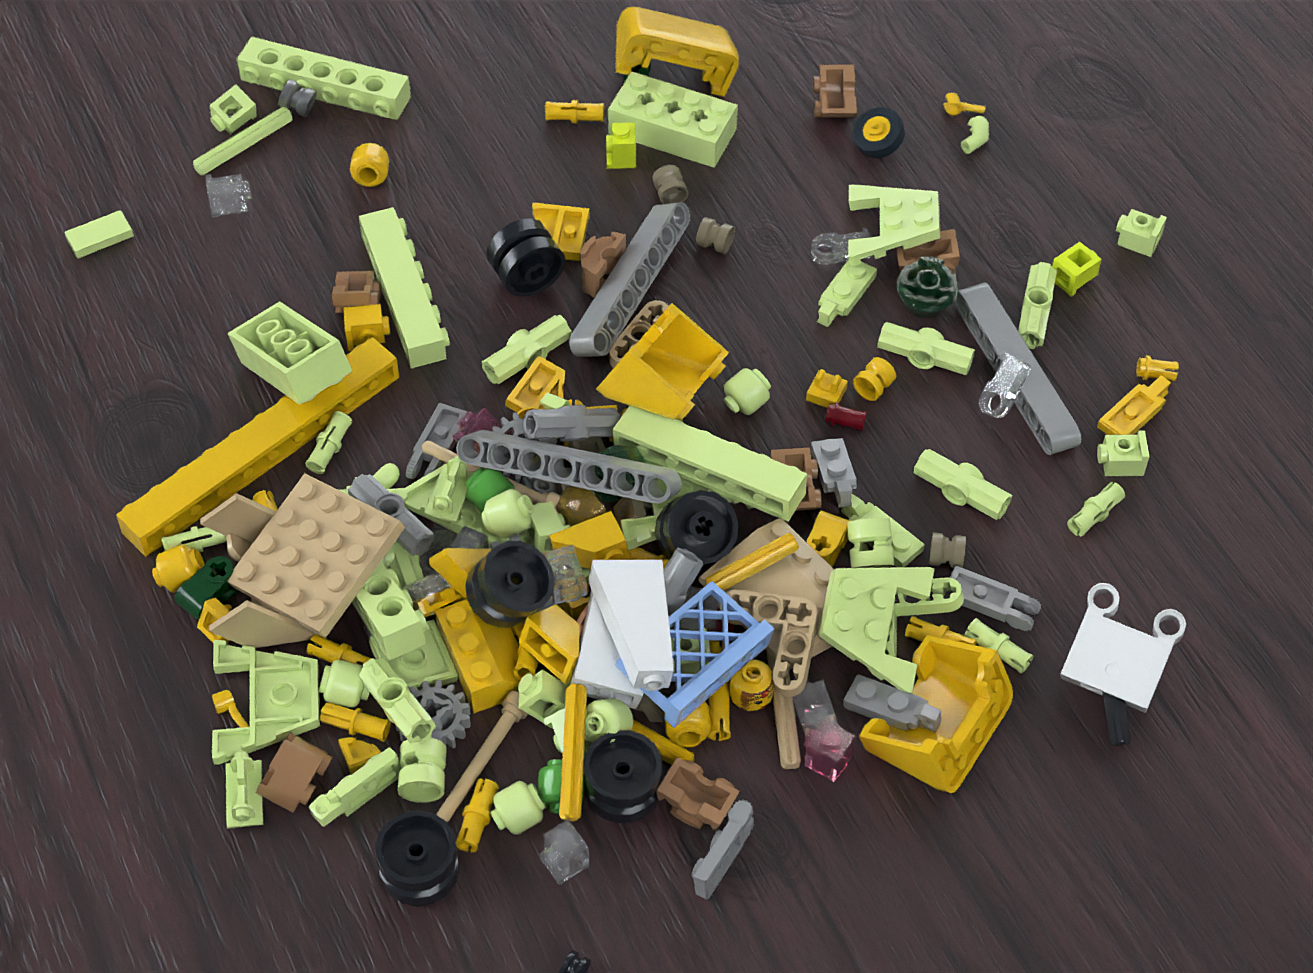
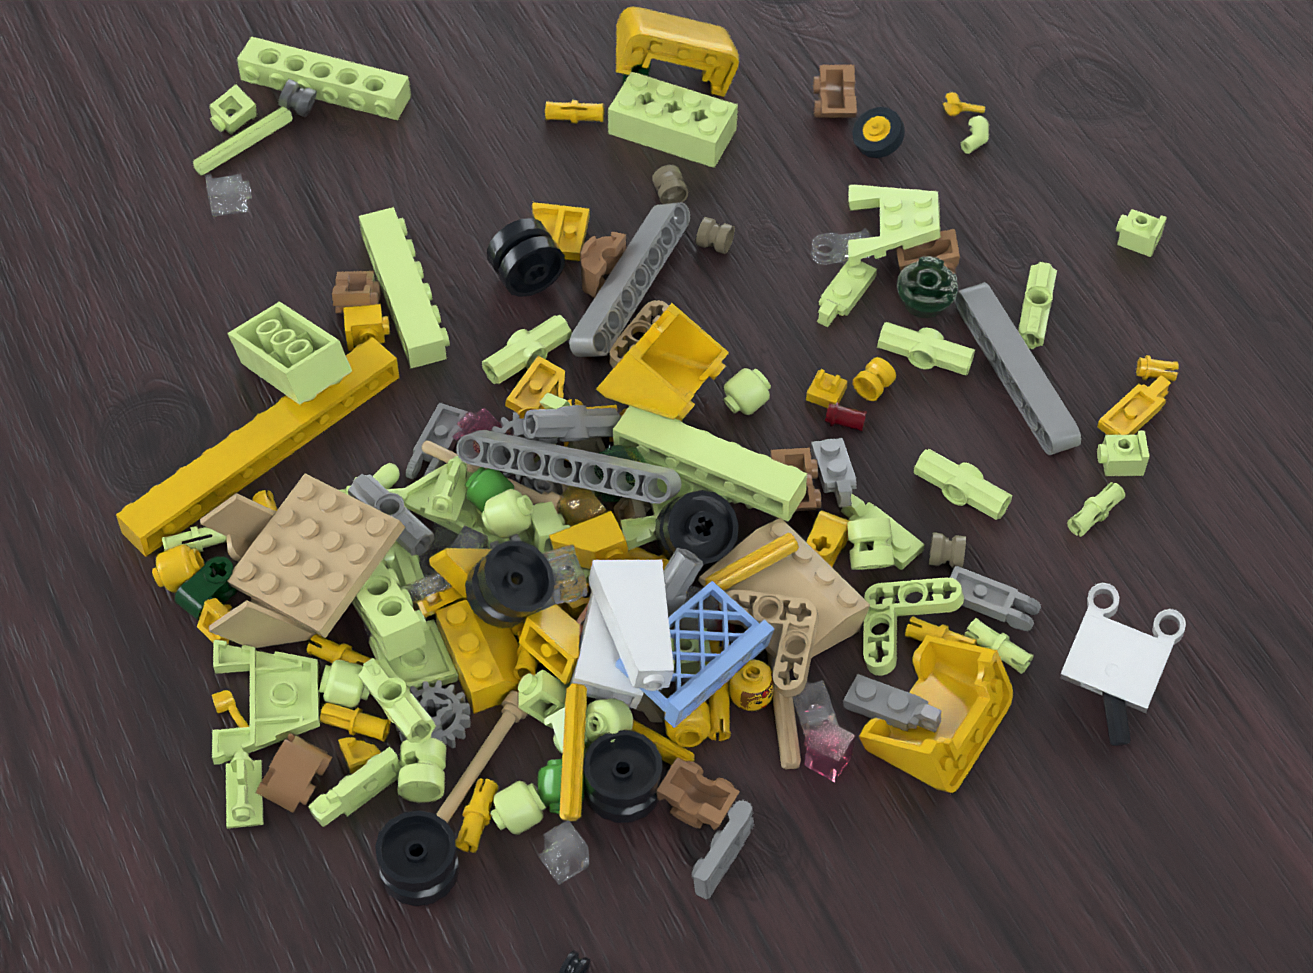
yellowish green tile [64,210,134,259] -> none
yellowish green pin [305,411,352,474] -> none
yellow head [350,143,390,187] -> none
neon yellow brick [606,122,636,169] -> none
yellowish green wing [818,567,934,694] -> none
clear piece [979,353,1031,418] -> none
neon yellow brick [1052,242,1102,297] -> none

